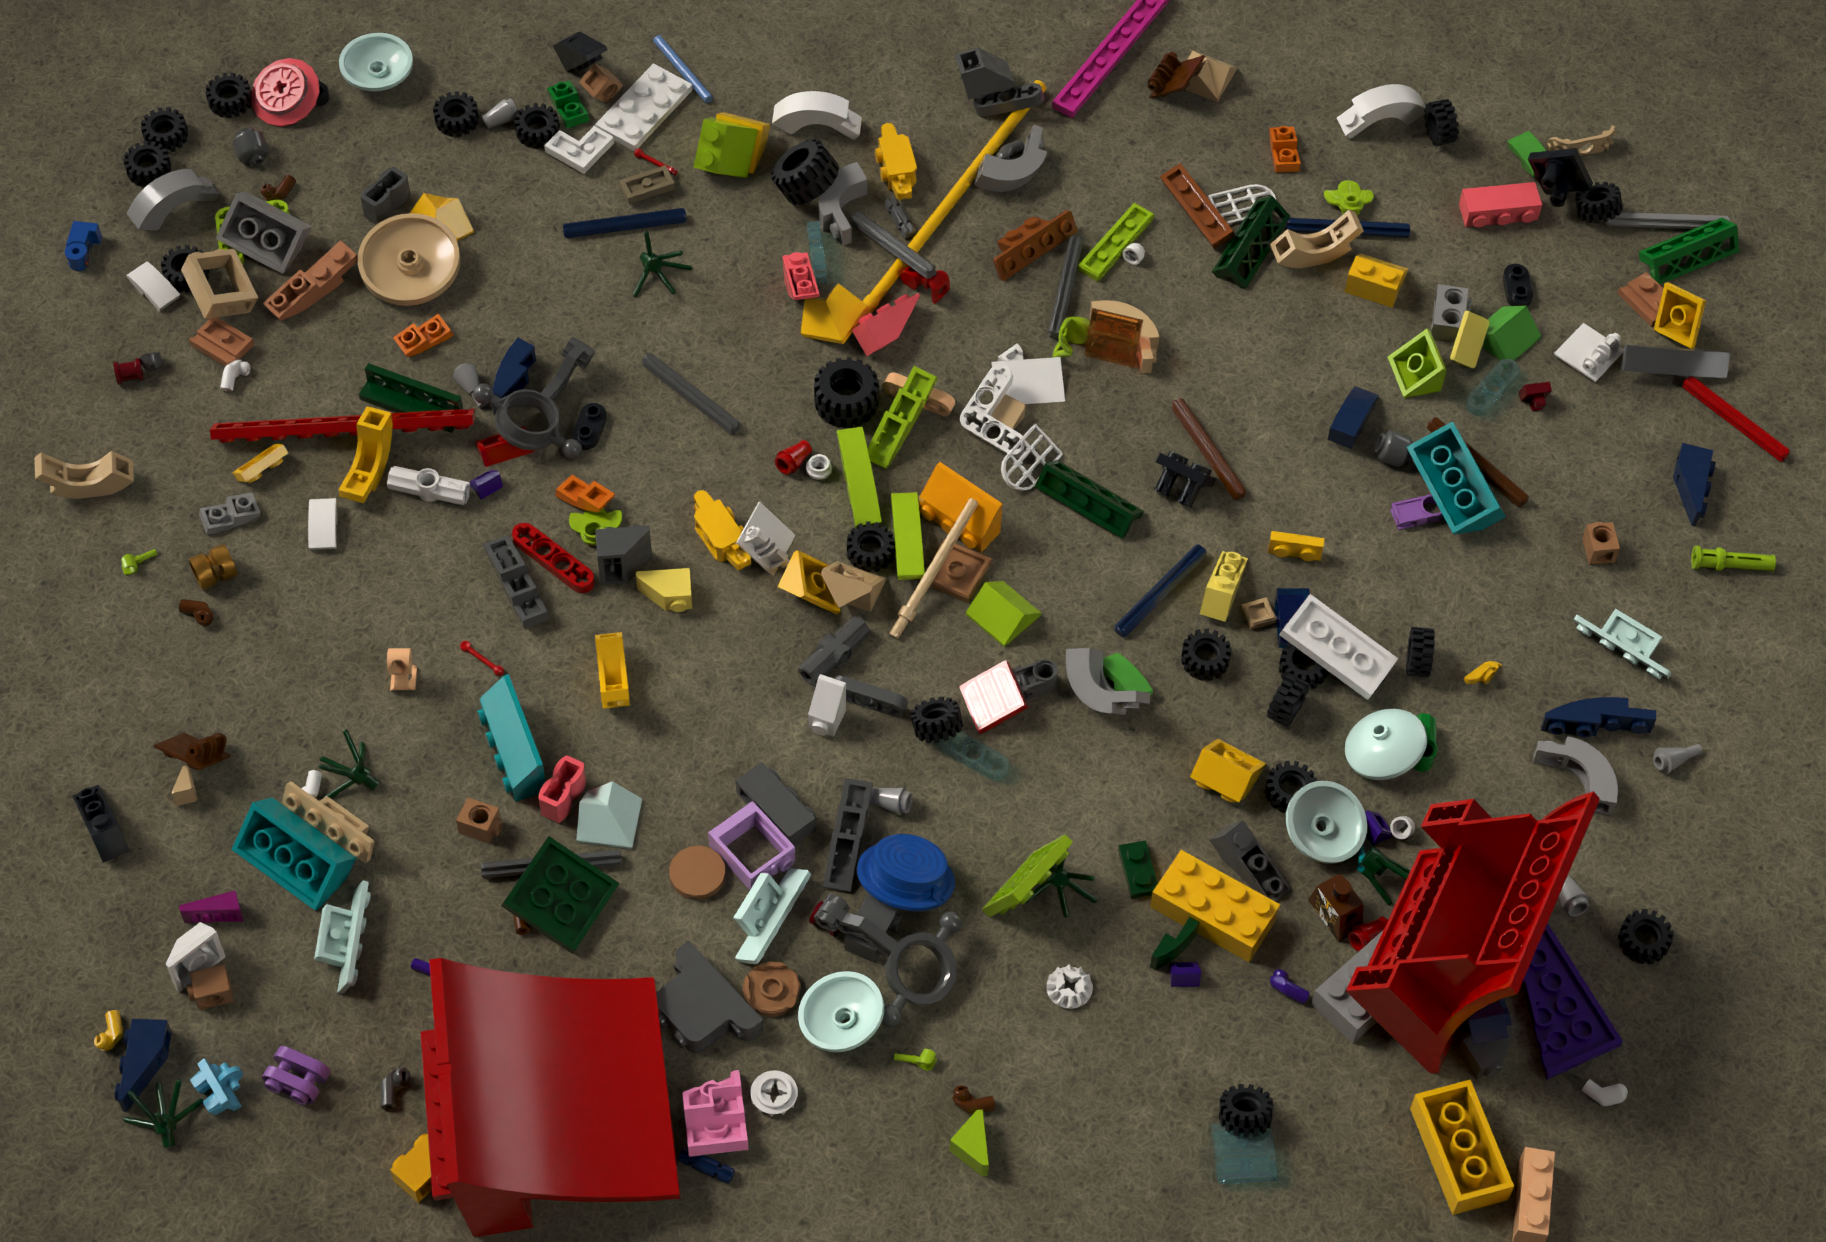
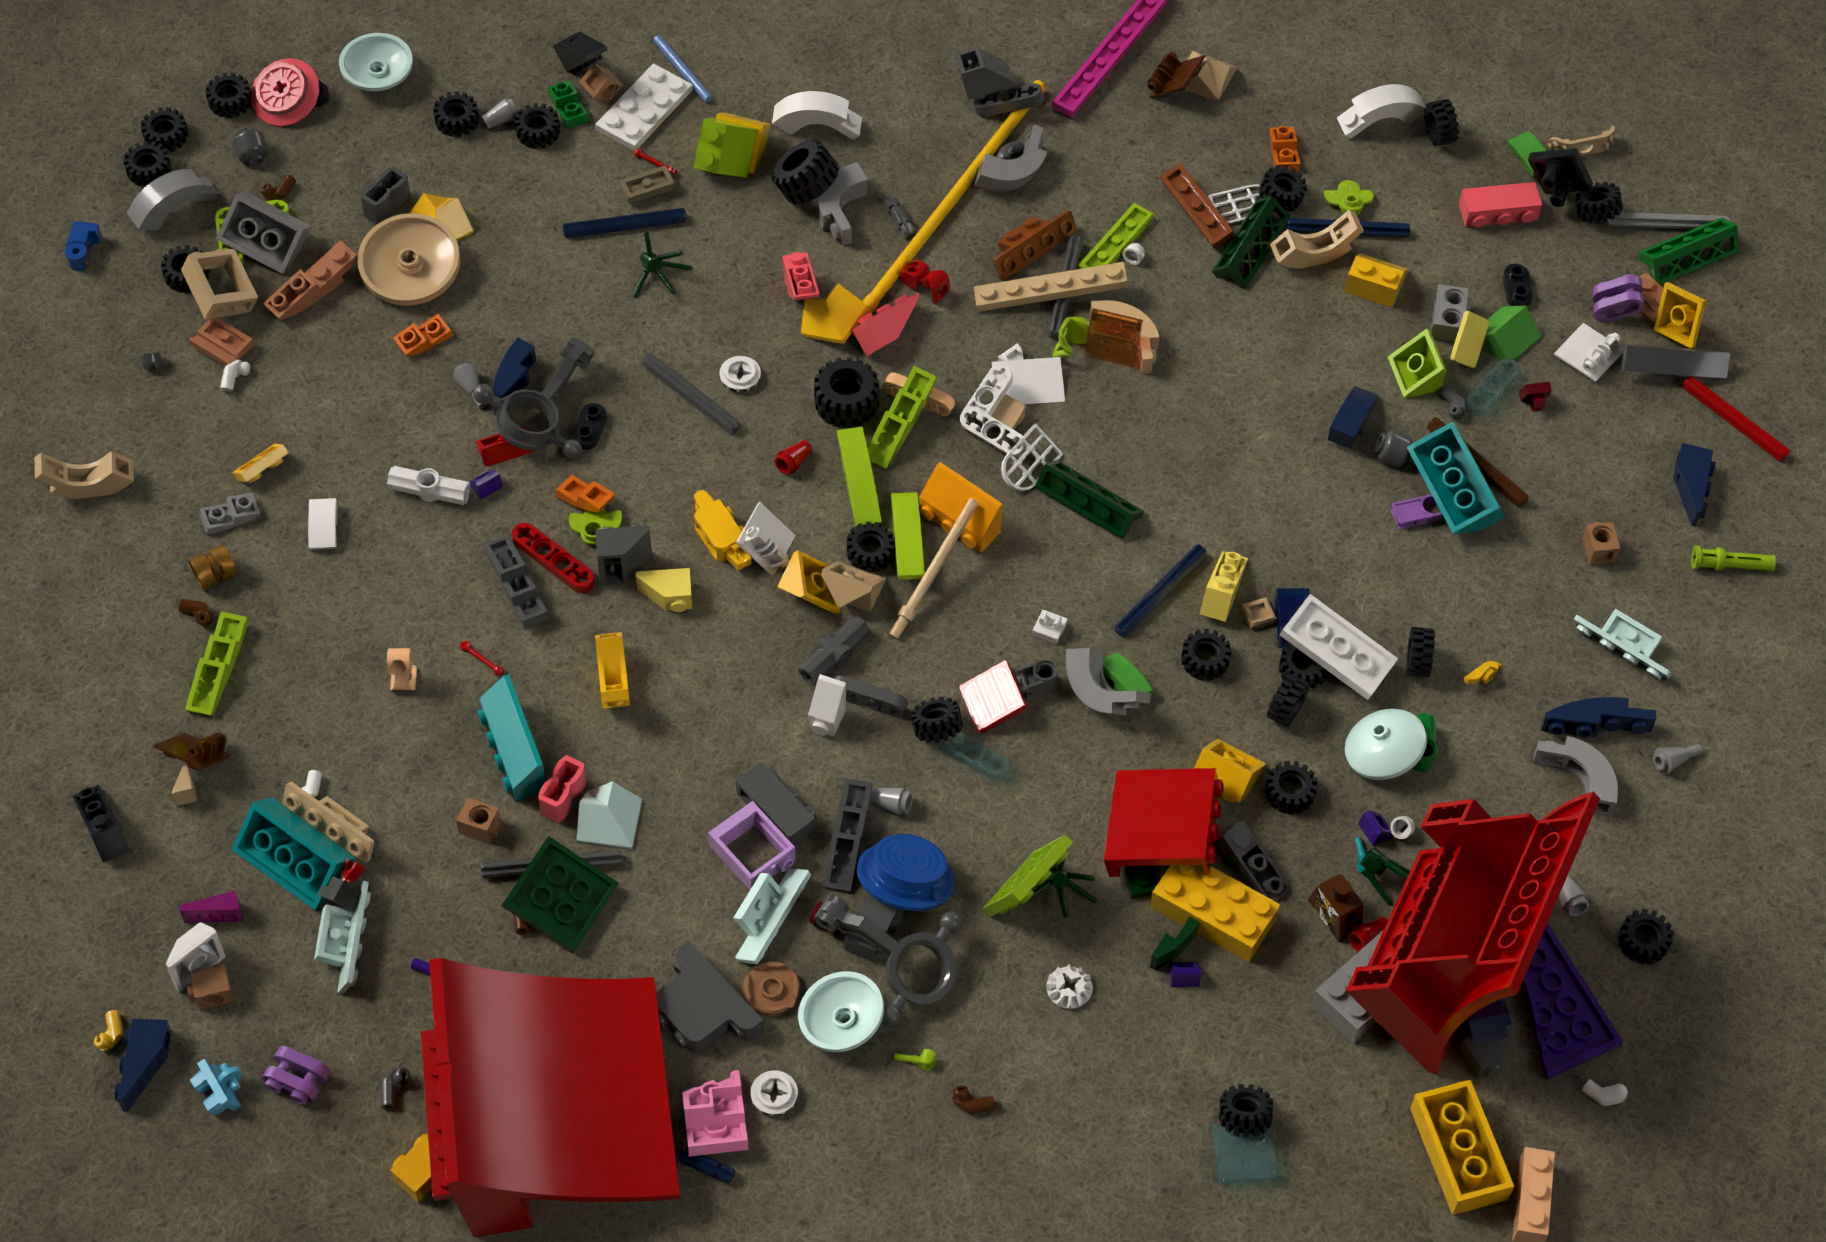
dark red bush [113,358,144,385] -> none
lime hand [121,549,157,575] -> none
dark green plant [123,1079,204,1148] -> none
white slope [126,262,180,311] -> none
red plate [210,408,476,443] -> none
dark green plant [319,729,380,799] -> none
yellow arch [338,406,392,503] -> none
dark green fence [359,363,463,433] -> none
white plate [544,126,614,174] -> none
medium nougat tile [669,846,726,900] -> none
clear light blue beam [806,221,827,284] -> none
white plate [806,454,832,480] -> none
dark grey axle [851,211,937,279] -> none
yellow hinge [875,122,917,200] -> none
medium nougat tile [925,539,992,603] -> none
lime slope [949,1110,989,1176] -> none
lime slope [966,581,1042,647] -> none
black plate [1153,451,1217,508] -> none
reddish brown axle [1171,398,1246,500] -> none
yellow plate [1268,531,1325,561] -> none
dark purple arm [1270,969,1309,1005] -> none
light aqua dish [1286,781,1367,864] -> none
none -> lime slope [185,611,249,716]
none -> pearl dark grey piece [318,859,365,911]
none -> white gear [719,356,761,393]
none -> tan plate [974,262,1128,312]
none -> white tile [1032,609,1068,644]
none -> red panel [1104,768,1224,877]
none -> black tyre [1259,165,1307,212]
none -> dark grey arm [1440,386,1466,420]
none -> medium lavender brick [1592,274,1644,322]

